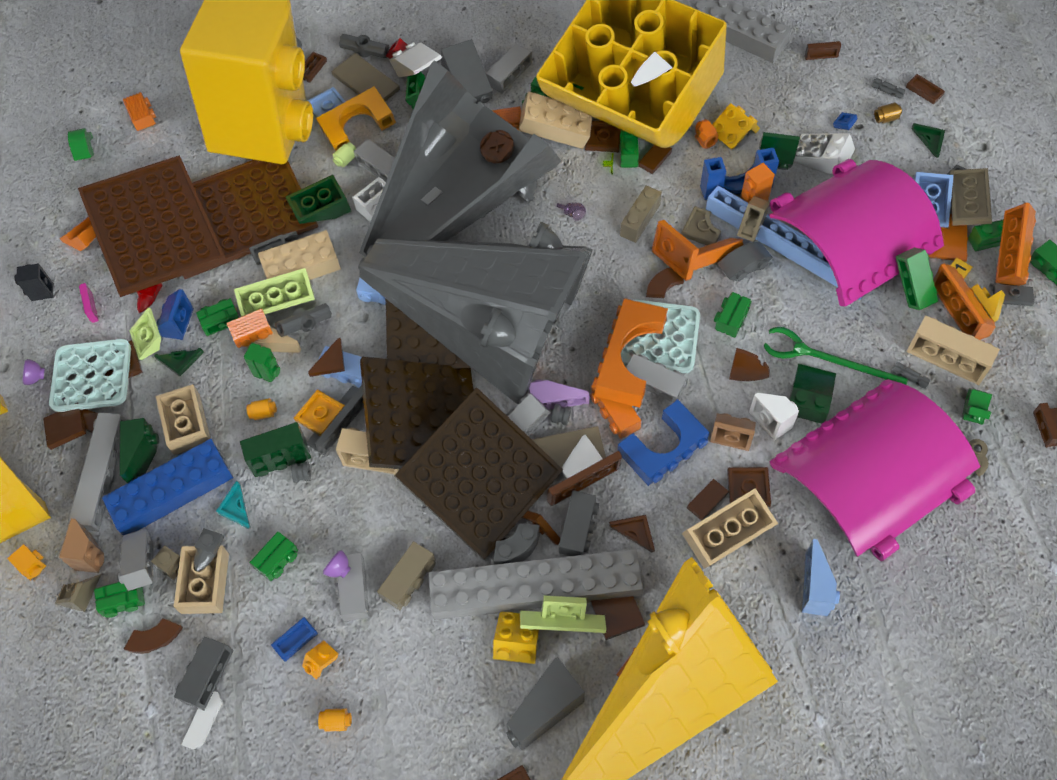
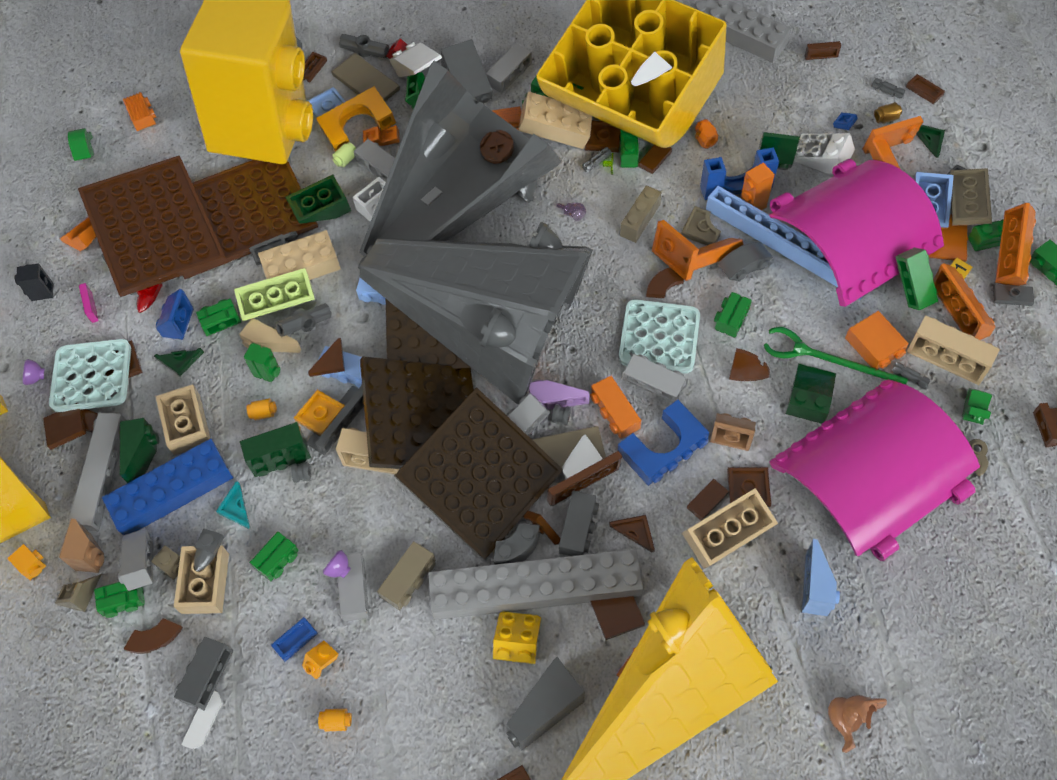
yellowish green slope [129,308,161,360] -> none
orange brick [226,308,273,348] -> none
yellowish green bracket [520,595,606,633] -> none
orange arch [592,298,668,408] -> none
yellow bracket [712,103,760,149] -> none
dark tan arch [737,196,770,242] -> none
white slope [749,393,799,441] -> none
yellow slope [971,284,1005,322] -> none
none -> orange slope [363,125,400,146]
none -> dark grey axle [582,147,612,172]
none -> nougat piece [828,695,887,753]
none -> orange brick [845,310,909,369]
none -> orange piece [862,116,924,169]

